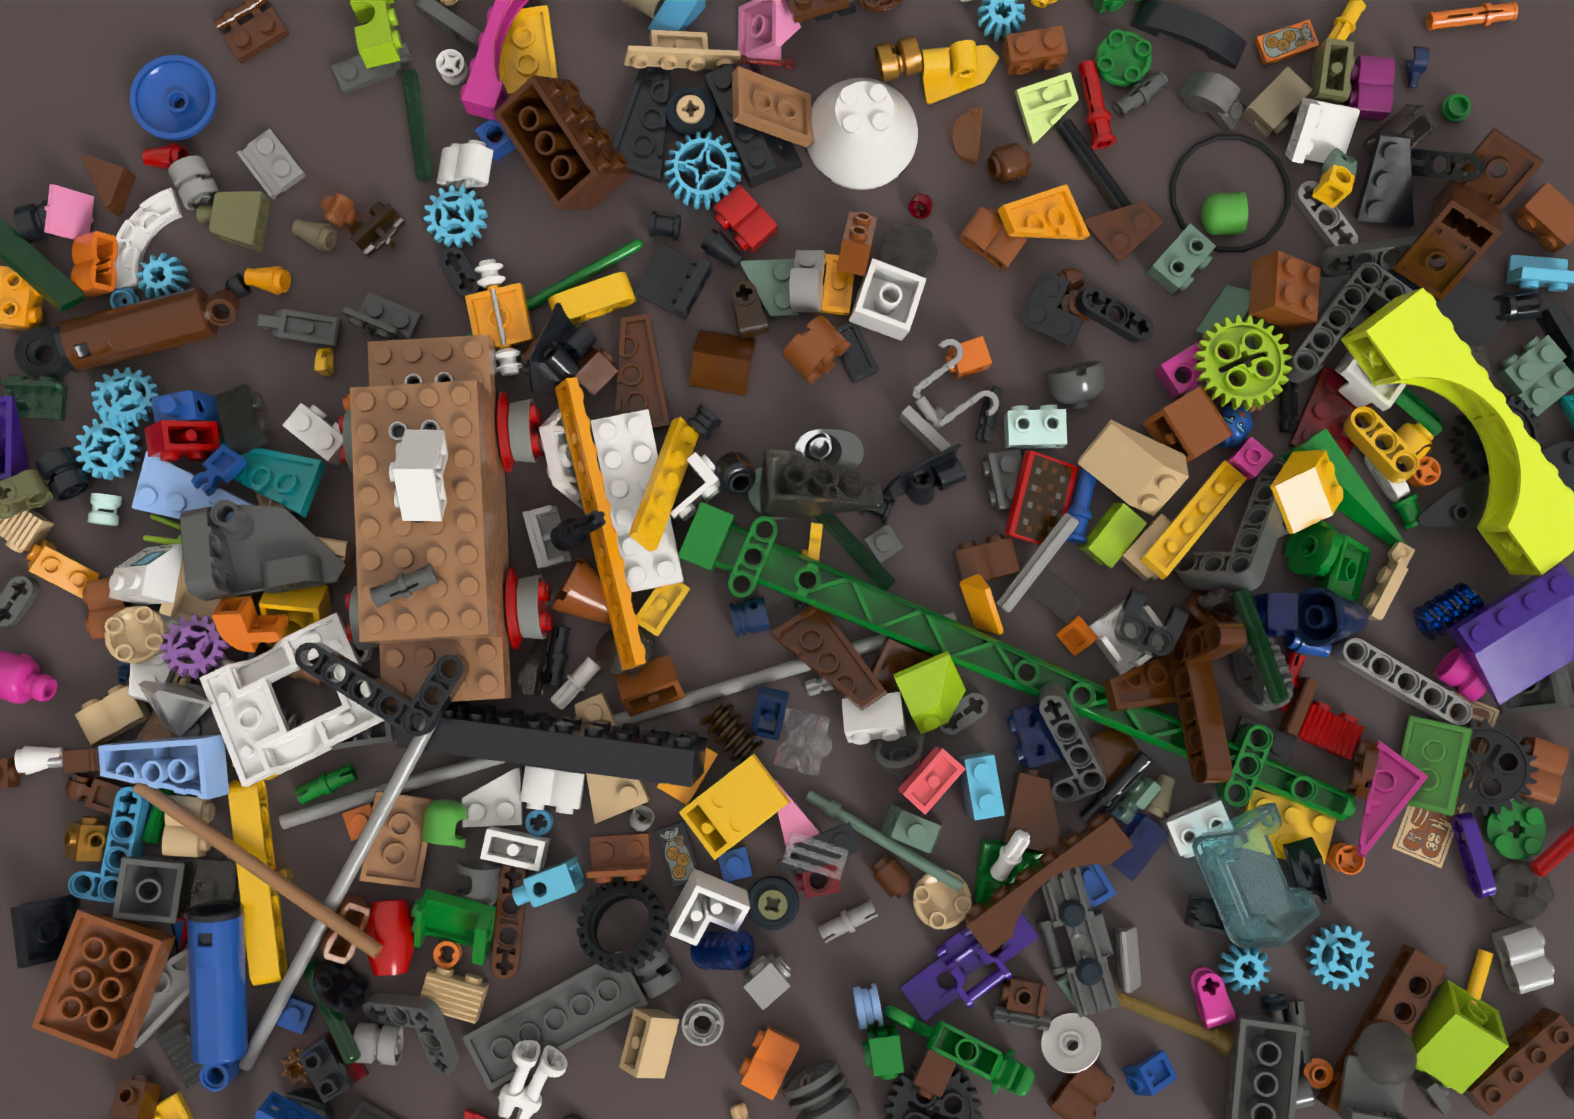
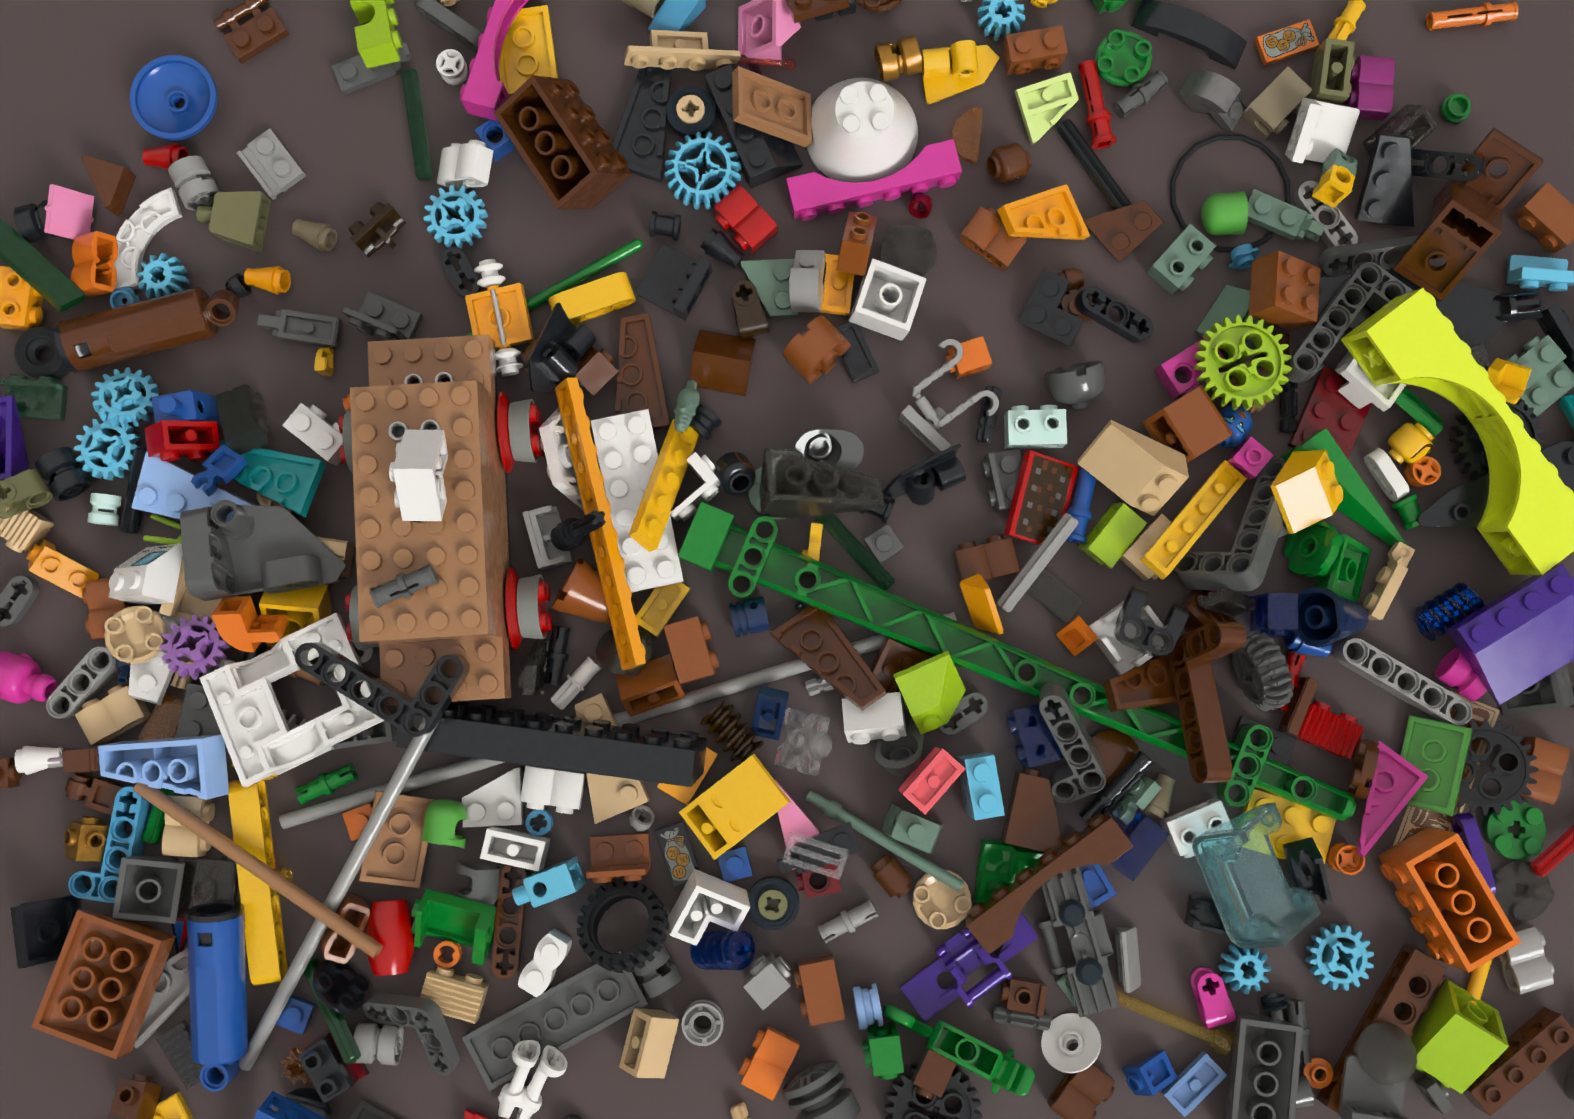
light grey slope [138,681,212,737] -> none
clear orange gear [319,192,358,229] -> none
white axle [990,829,1030,881] -> none
dark green axle [1233,589,1289,704] -> none
yellow beam [1343,406,1420,484] -> none
dark blue piece [1405,46,1430,88] -> none
none -> light grey beam [46,646,118,719]
none -> black axle [120,448,148,534]
none -> white brick [518,928,572,997]
none -> dark orange brick [663,616,720,684]
none -> sand green piece [673,380,700,433]
none -> dark pink arch [786,139,962,221]
none -> dark orange brick [794,954,845,1026]
none -> medium blue plate [1161,1051,1227,1117]
none -> dark azure plate [1229,244,1260,270]
none -> sand green hinge [1248,189,1325,242]
none -> orange brick [1377,827,1521,973]
none -> yellow panel [1487,358,1532,404]

